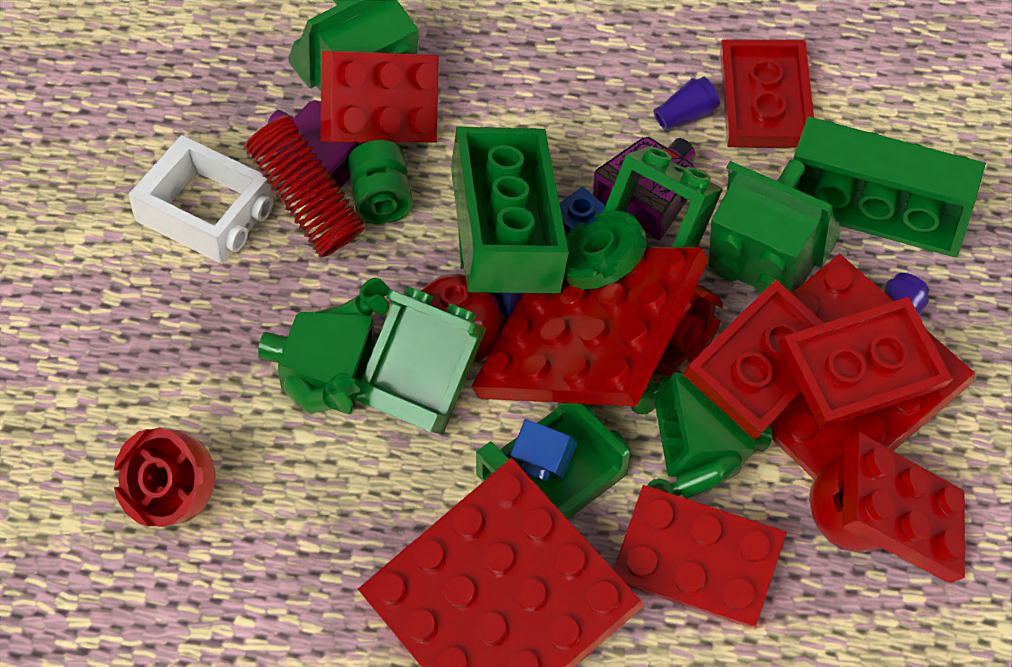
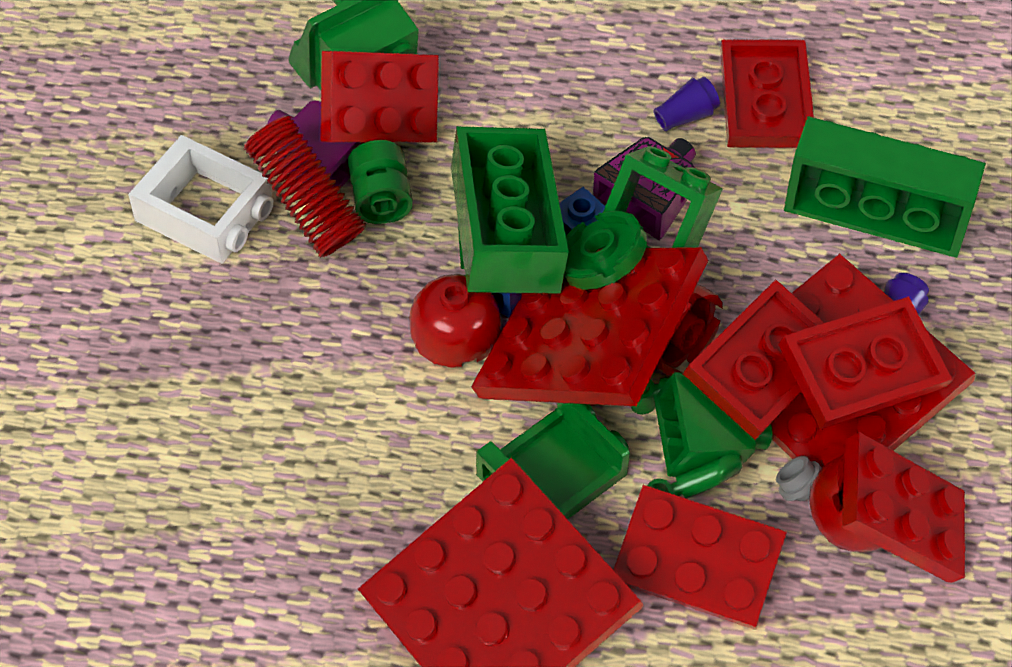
red cylinder [114,427,216,527] -> none
green torso [258,278,390,414] -> none
panel [348,286,487,434] -> none
blue plate [511,419,577,482] -> none
green piece [708,159,840,294] -> none
none -> light grey plate [776,456,822,501]

